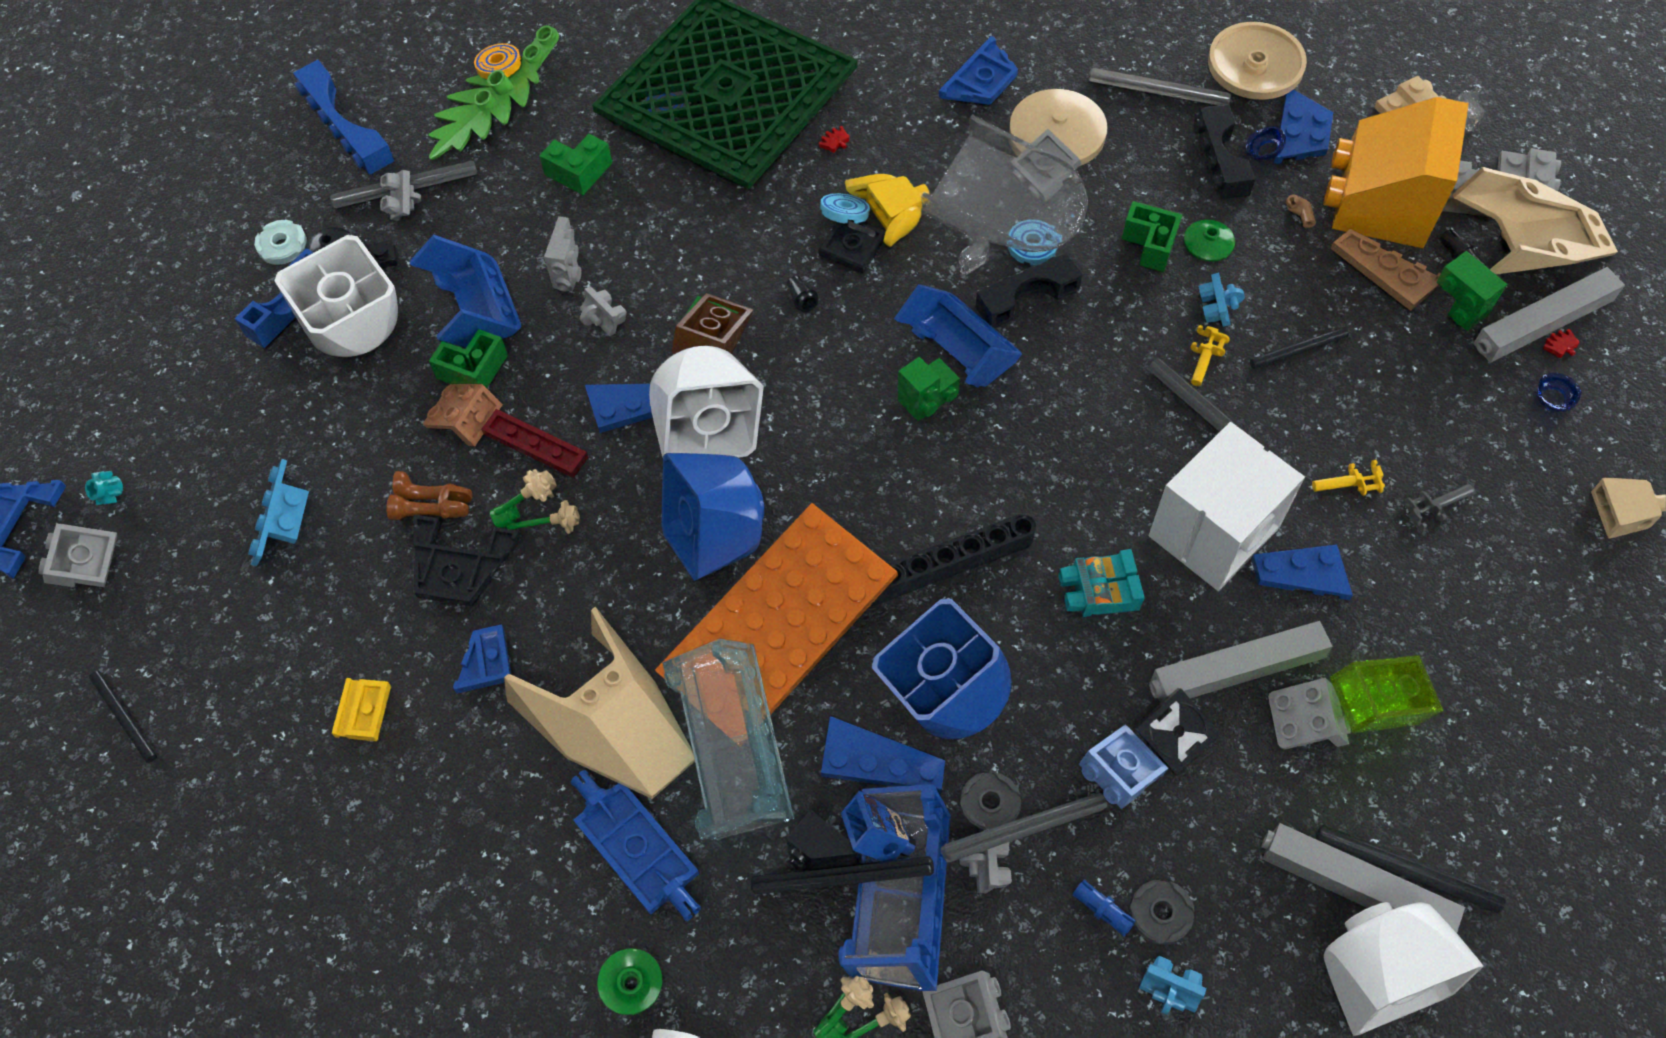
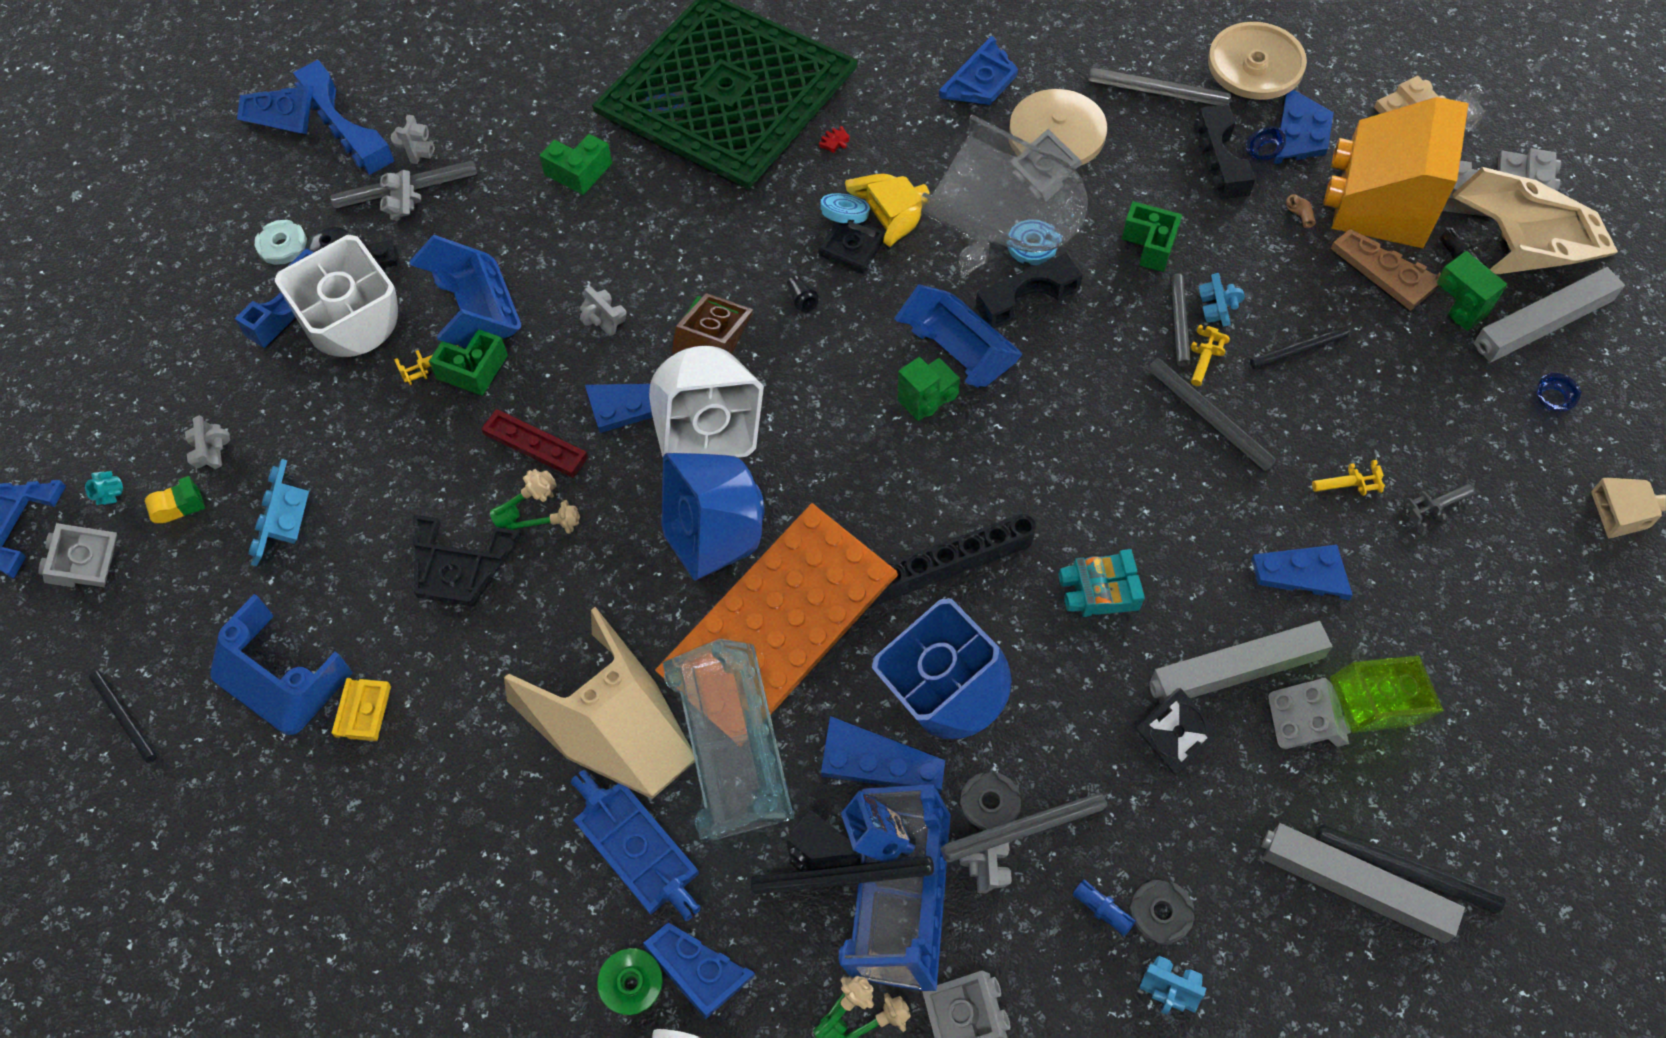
dark orange piece [387,471,472,520] -> none
nougat bracket [423,384,503,446] -> none
bright green plant [429,25,559,160] -> none
blue wing [453,624,512,694] -> none
light orange tile [474,44,521,79] -> none
light grey plate [544,217,581,291] -> none
medium blue plate [1079,724,1168,809] -> none
white piece [1149,422,1305,591] -> none
green dish [1184,220,1235,262] -> none
white piece [1324,902,1484,1036] -> none
red piece [1543,329,1579,358] -> none
none -> leg [145,476,205,523]
none -> light grey hips [185,415,230,469]
none -> blue windscreen [210,594,353,735]
none -> blue wing [237,85,314,134]
none -> light grey hips [391,115,435,164]
none -> yellow piece [394,345,462,385]
none -> blue wing [643,923,755,1020]
none -> dark grey piece [1171,274,1190,367]

